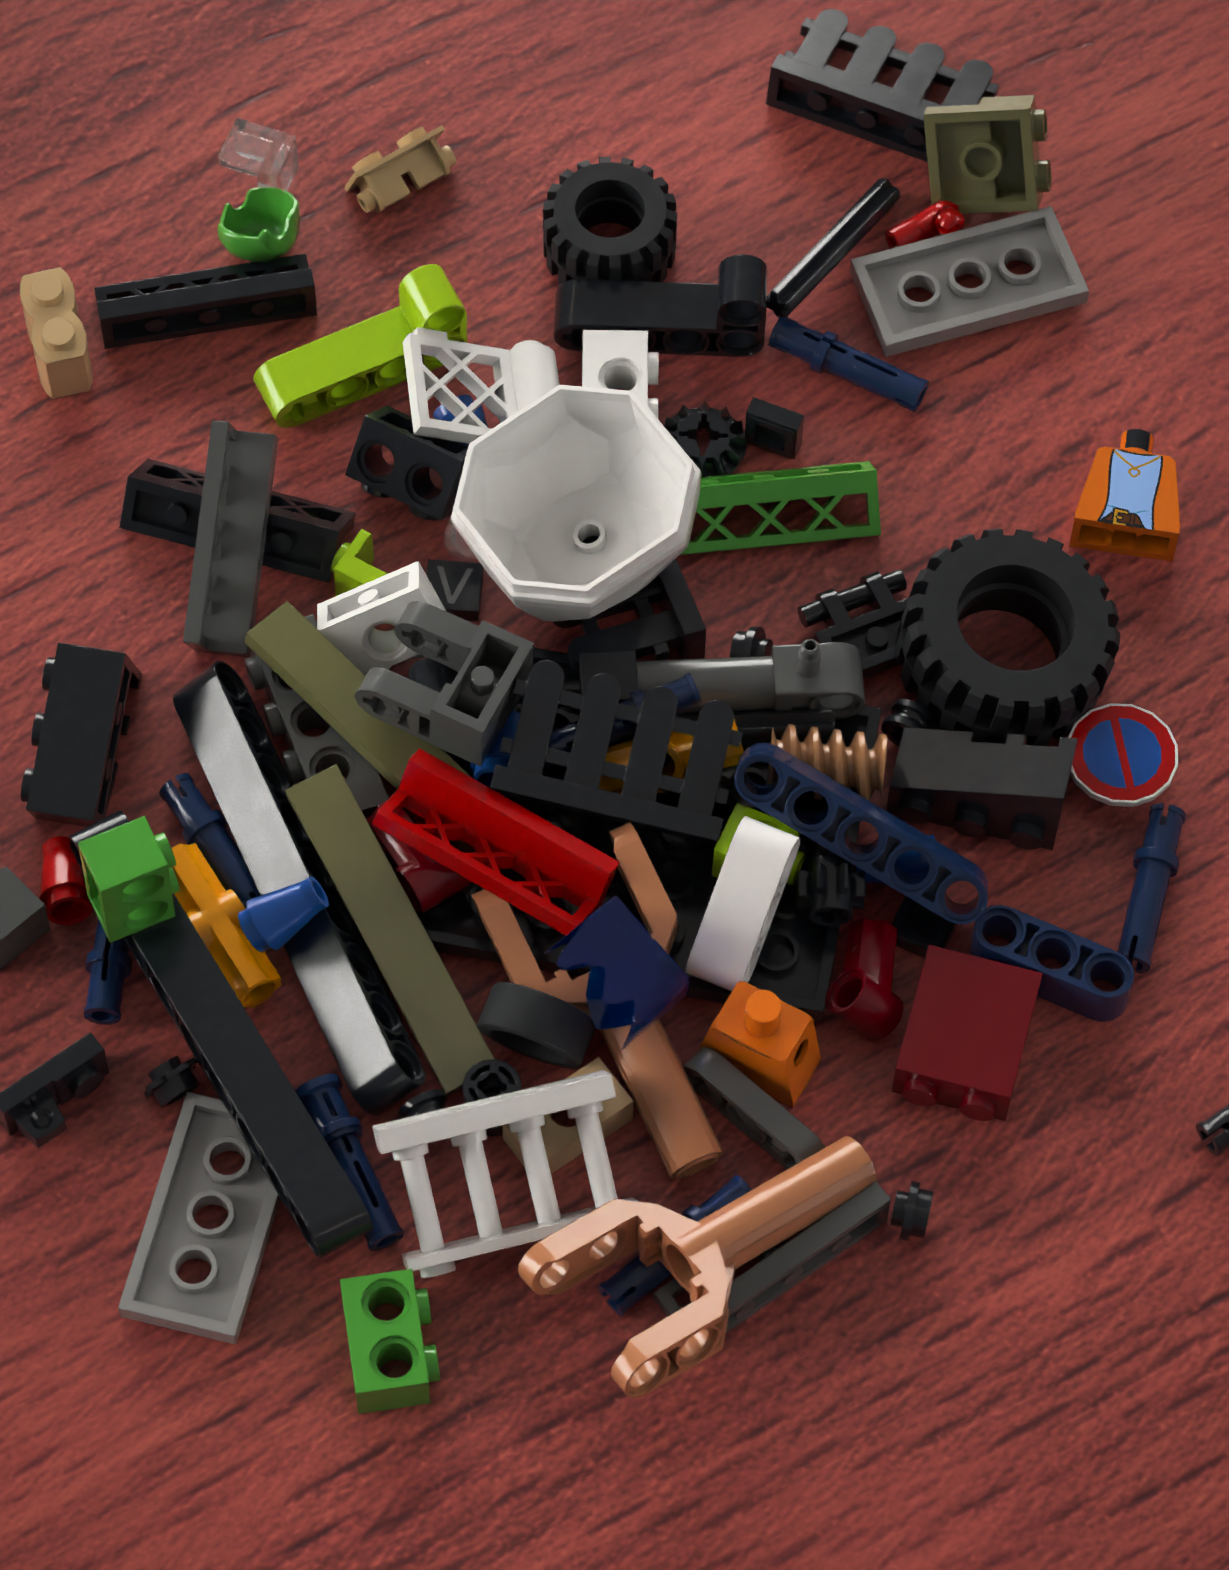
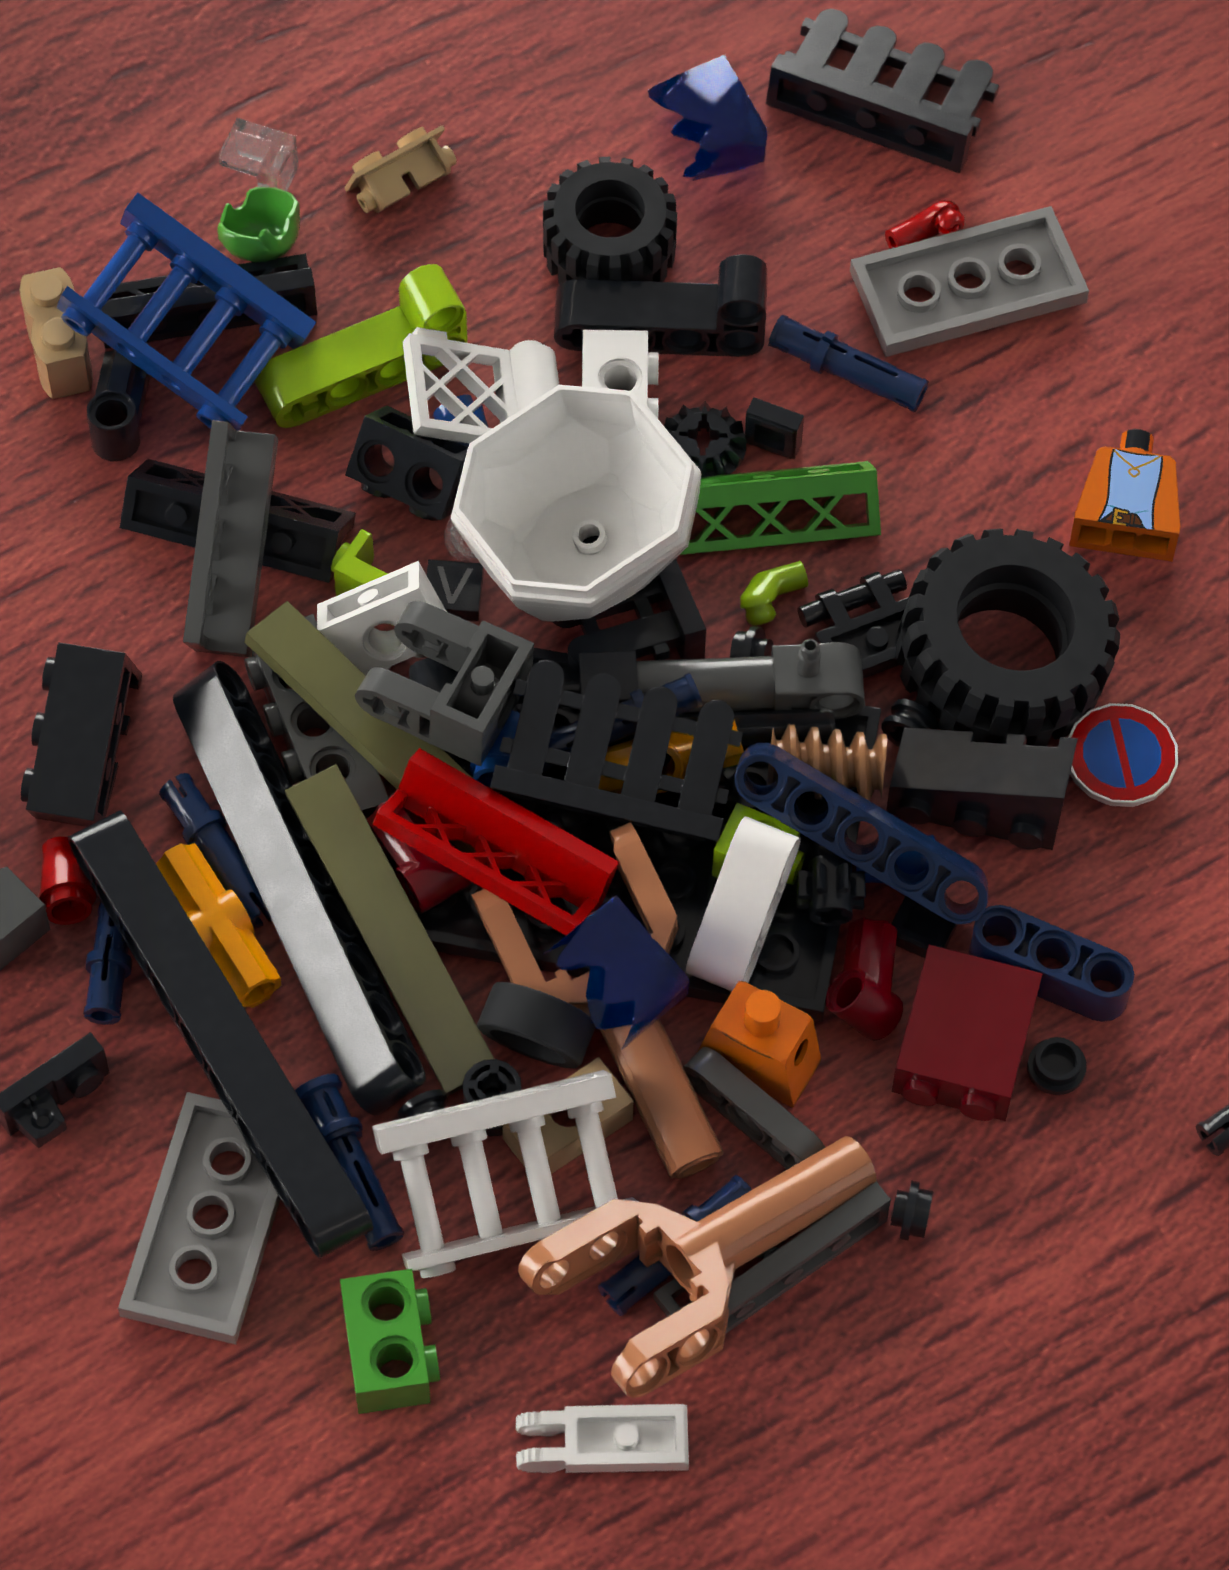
bright green brick [78,816,180,943] -> none
black plate [144,1056,202,1108] -> none
blue cone [238,876,329,953] -> none
black axle [767,178,900,318] -> none
olive plate [923,95,1052,214] -> none
dark blue pin [1117,803,1186,973] -> none
none -> blue fence [57,192,317,431]
none -> black piece [87,350,150,461]
none -> white hinge [516,1404,689,1473]
none -> clear blue piece [648,55,767,181]
none -> lime arm [740,561,808,626]
none -> black plate [1027,1037,1087,1095]

